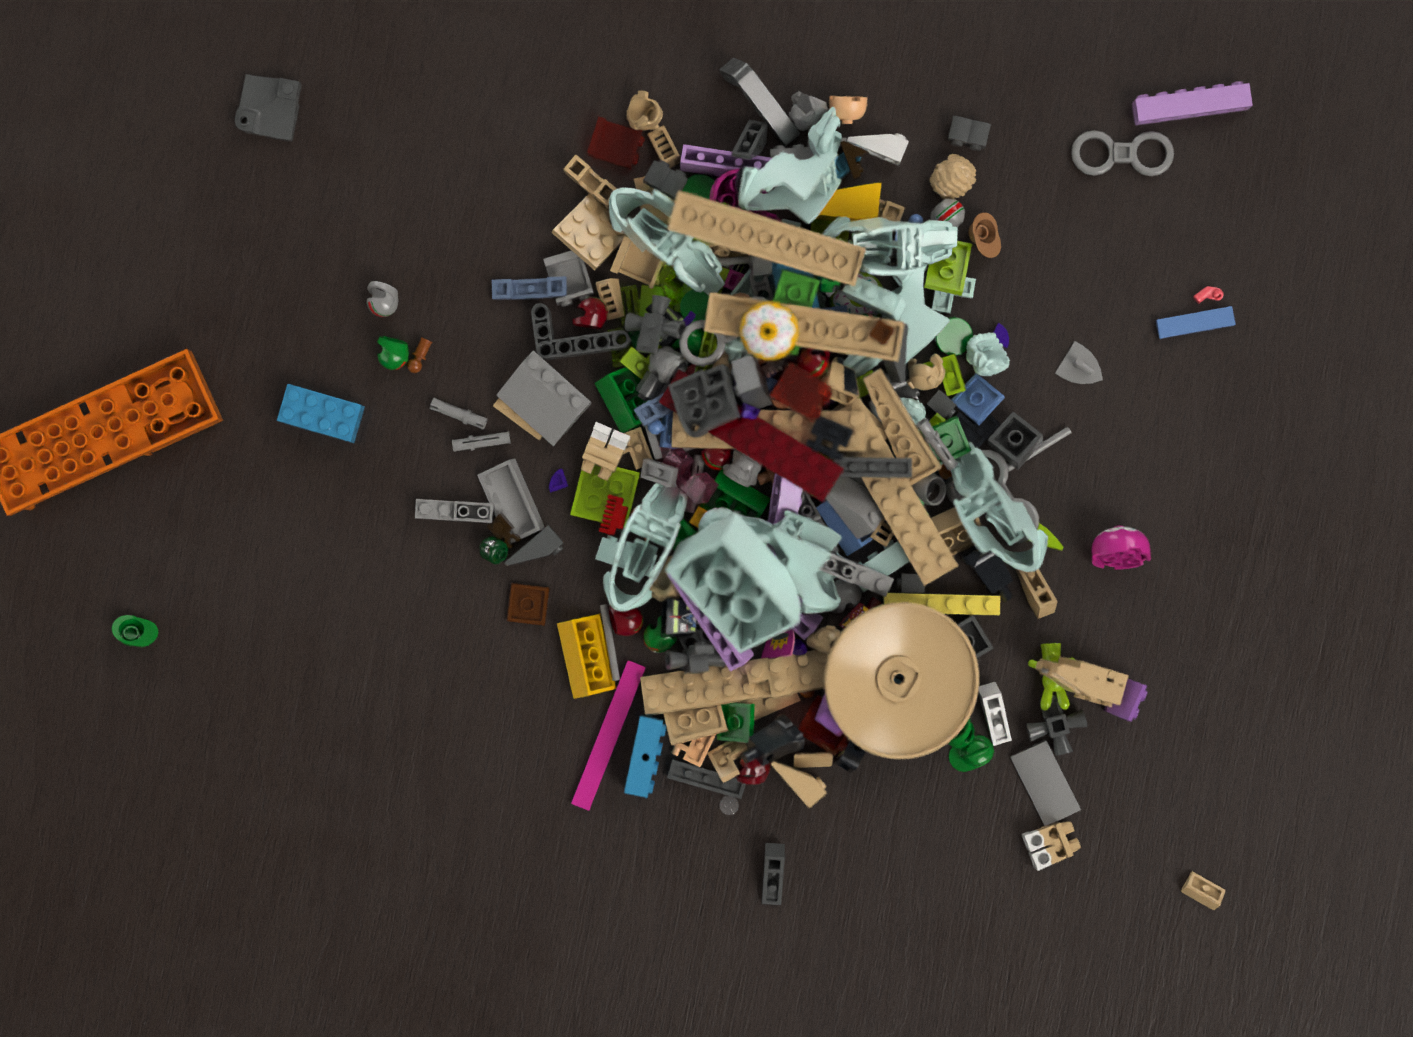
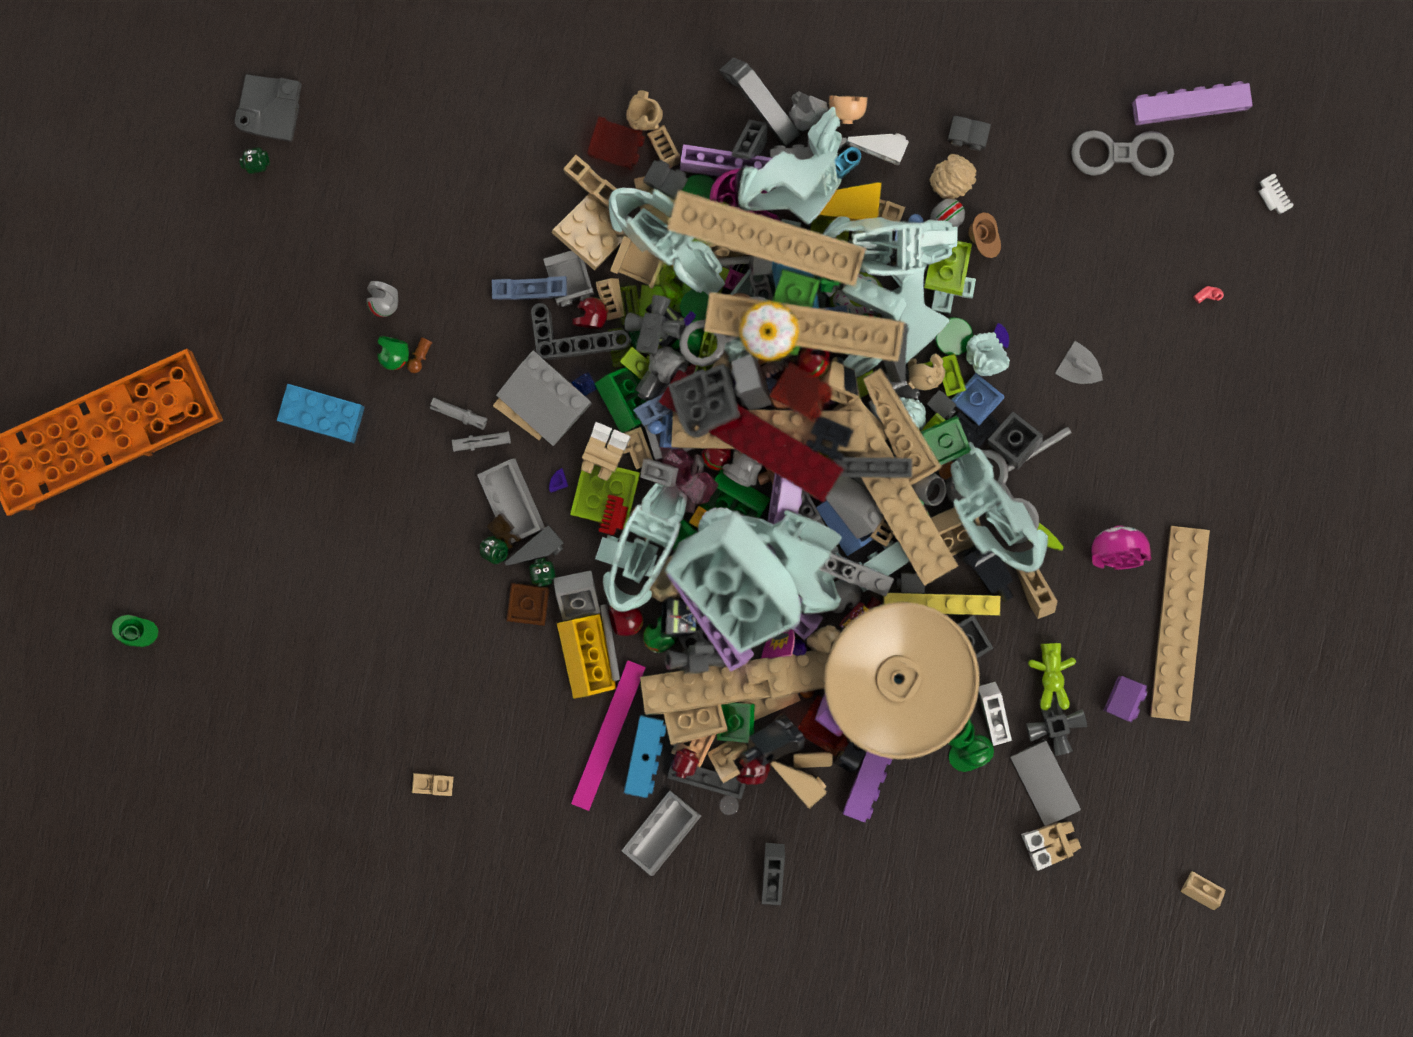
light grey slope [415,499,493,523] -> none
dark purple tile [740,403,760,419] -> none
dark brown slope [840,141,869,180] -> none
reddish brown tile [869,319,896,346] -> none
light grey pin [916,418,958,470] -> none
tan piece [1035,657,1128,707] -> none
medium blue tile [1156,306,1236,339] -> none
none -> dark green head [240,147,270,174]
none -> tan slope [412,773,453,796]
none -> dark green head [529,558,556,587]
none -> light grey slope [554,571,600,621]
none -> clear blue tile [571,372,597,396]
none -> light grey slope [622,791,701,876]
none -> dark red head [671,748,699,778]
none -> medium lavender brick [842,751,893,822]
none -> tan plate [1150,526,1210,721]
none -> white piece [1258,174,1293,214]

